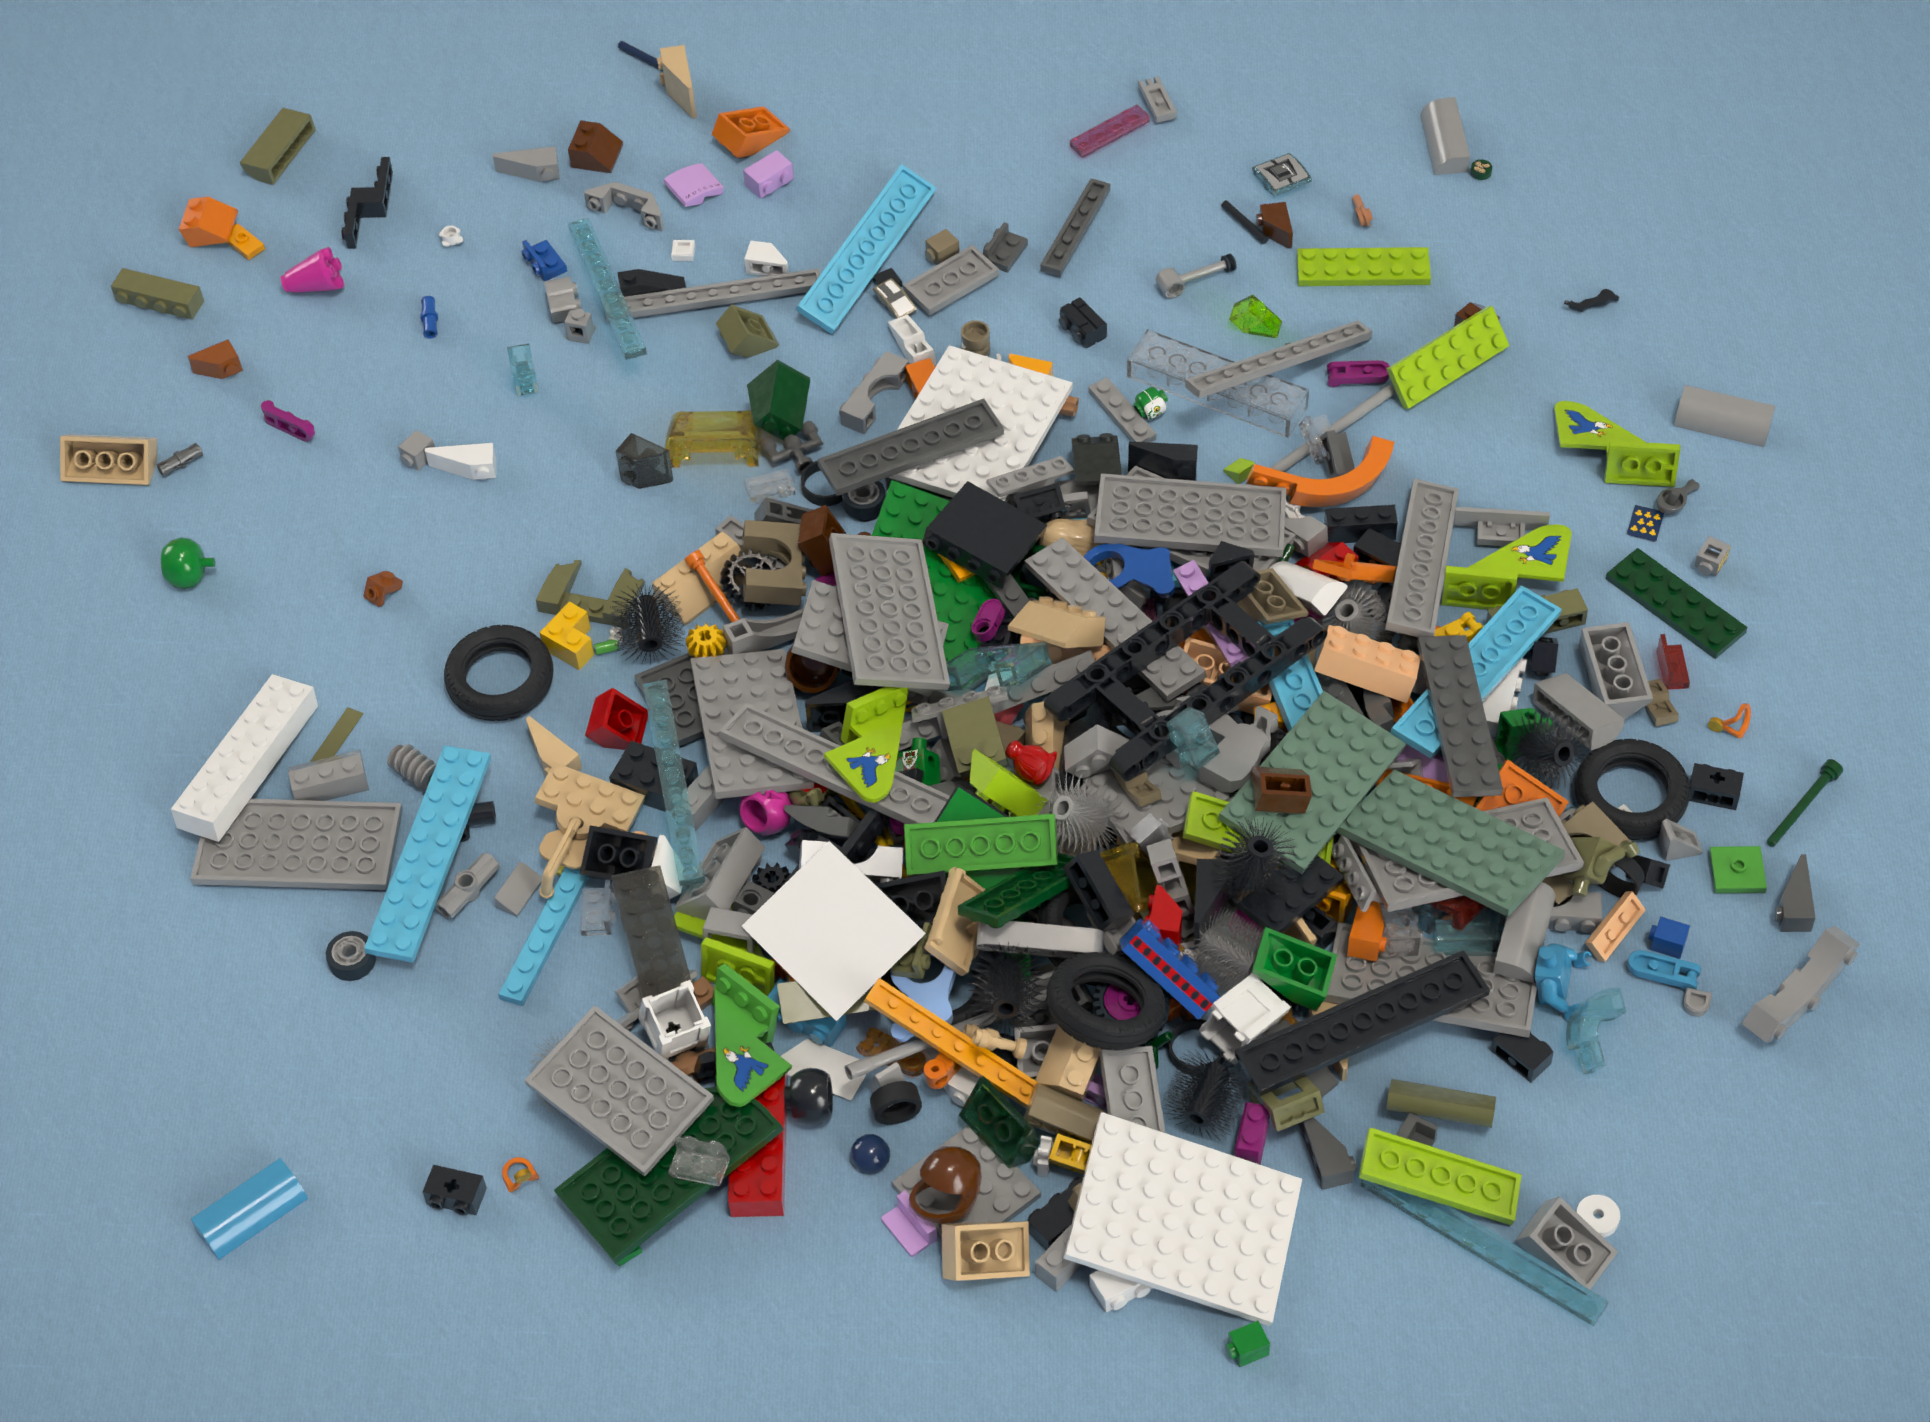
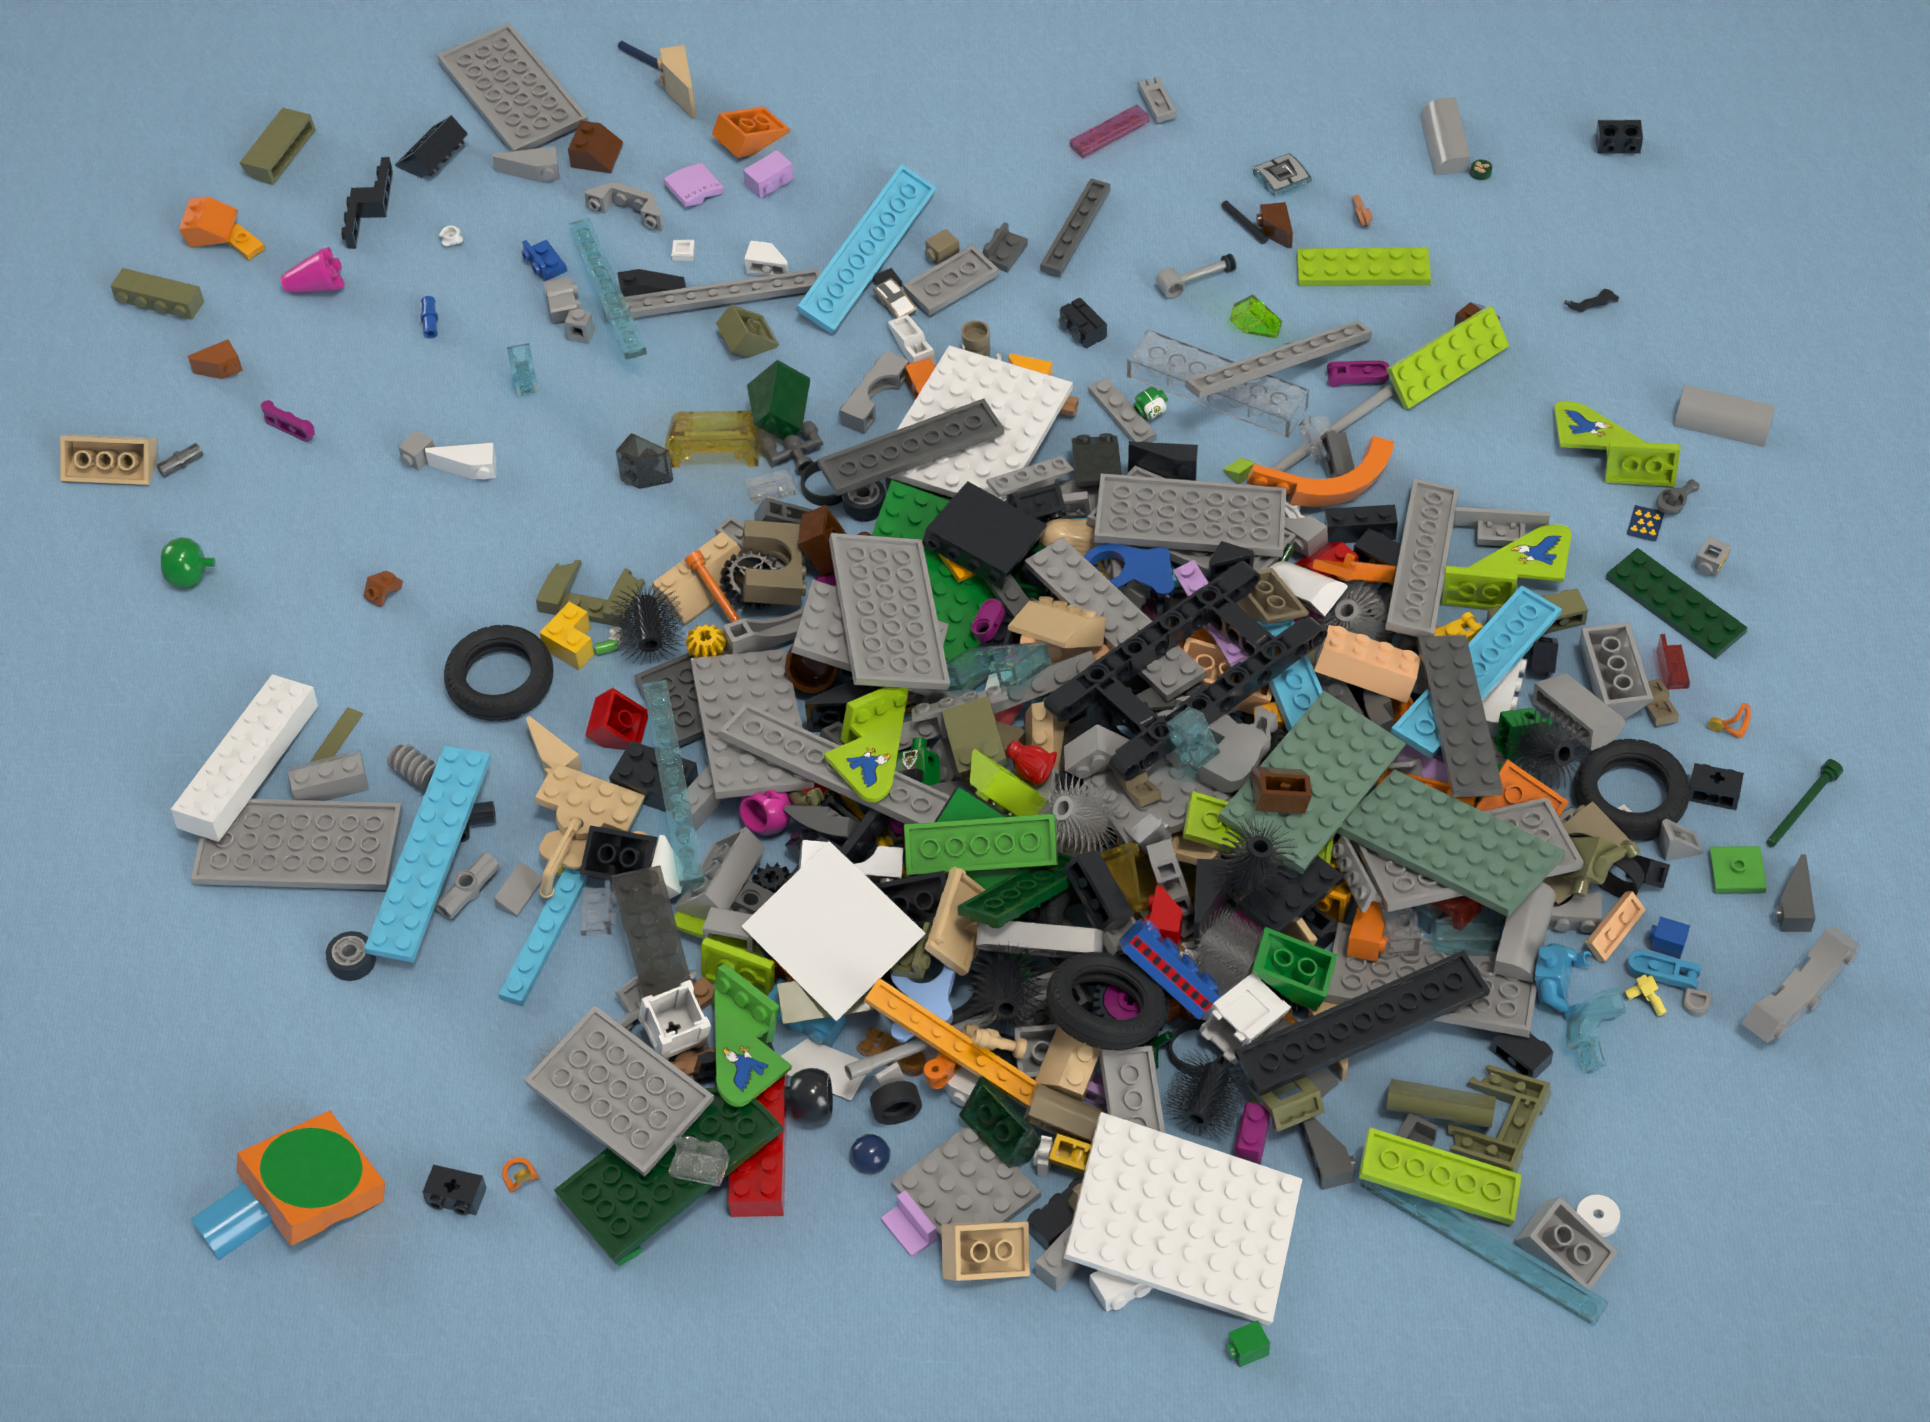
reddish brown piece [909,1146,982,1224] -> none
none -> tile [236,1110,385,1246]
none -> black slope [395,115,468,178]
none -> light grey plate [437,23,588,151]
none -> olive wedge [1448,1065,1551,1173]
none -> black brick [1596,120,1643,154]
none -> light yellow piece [1625,974,1667,1017]

